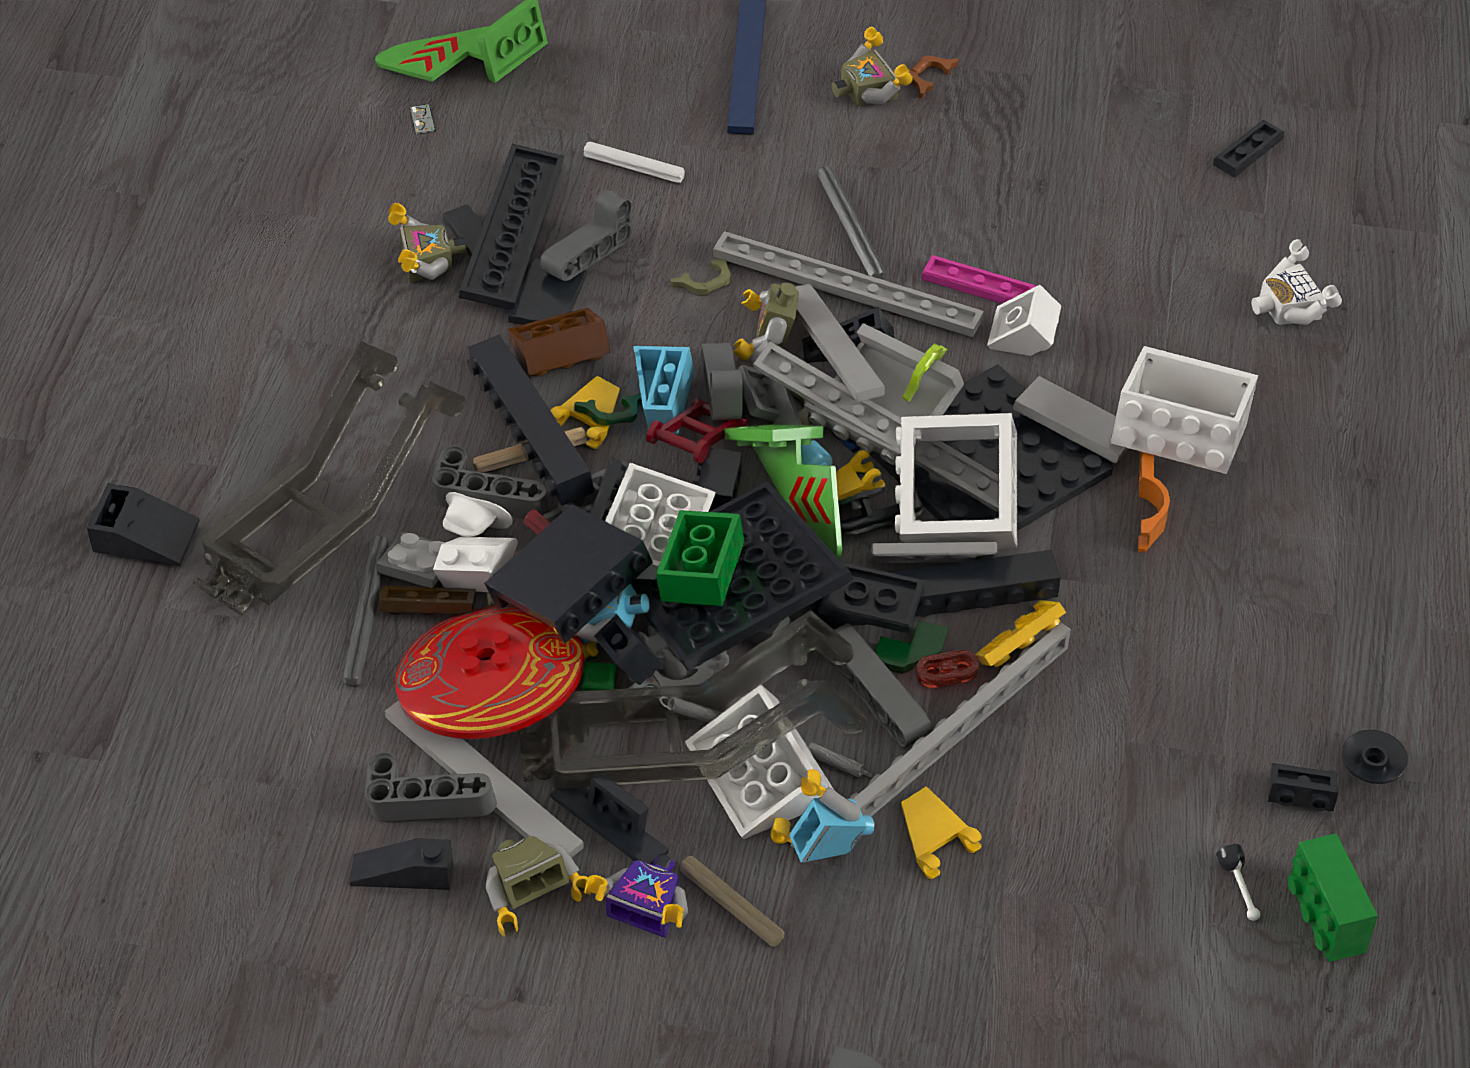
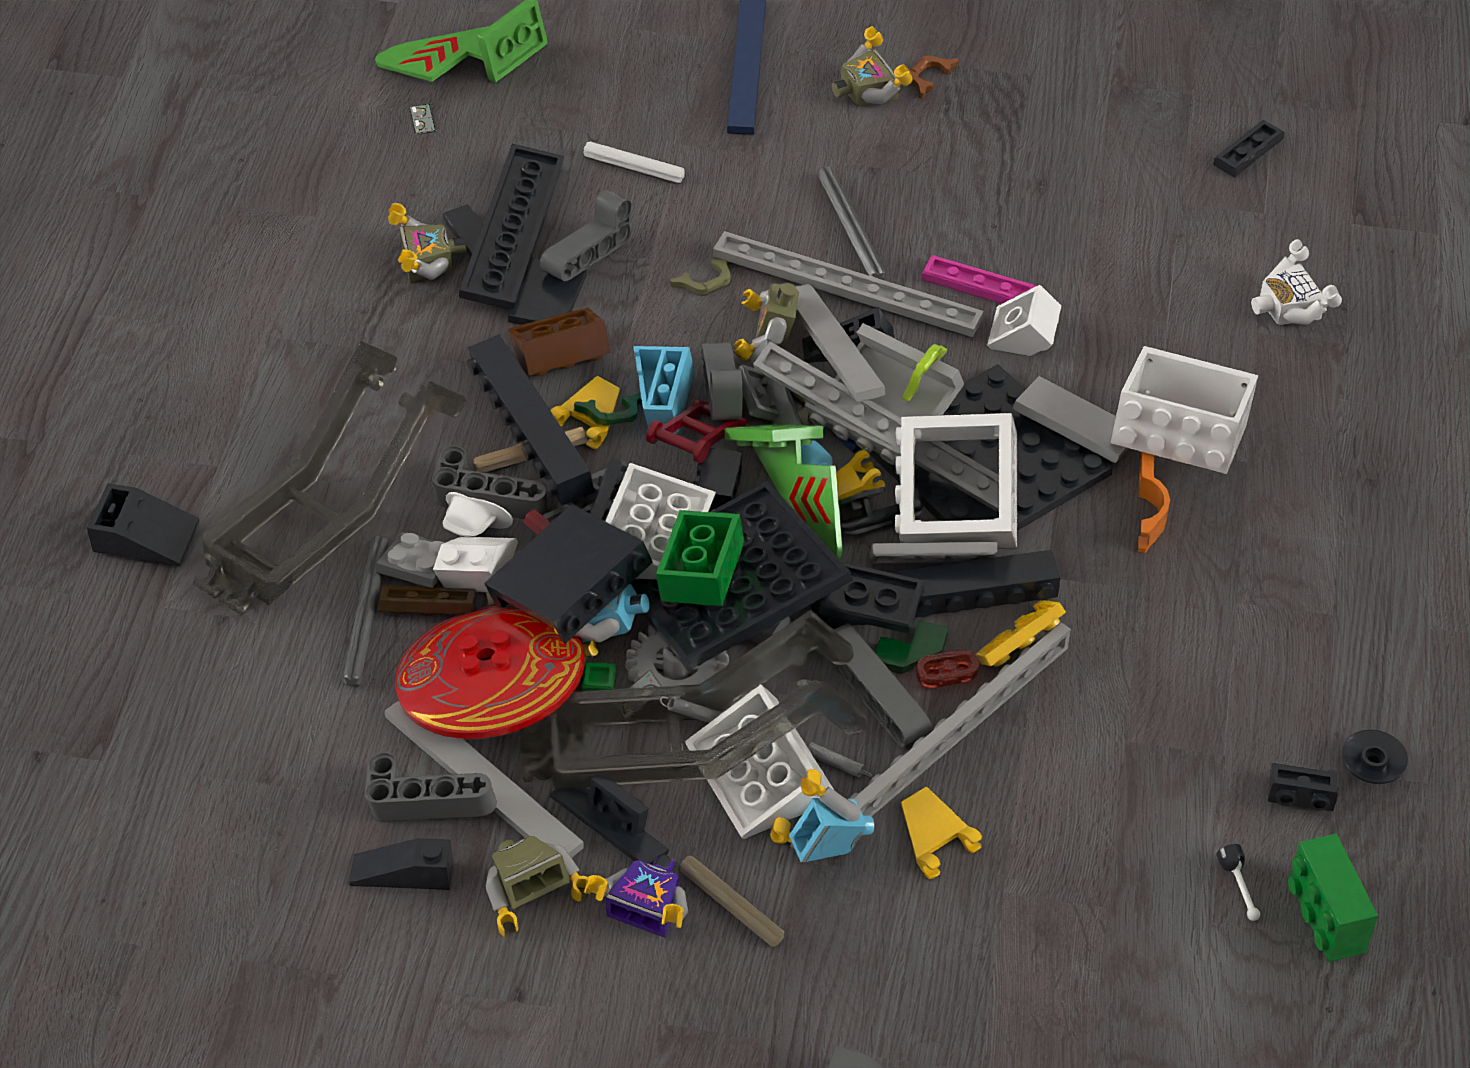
black brick [594,614,662,686] -> none

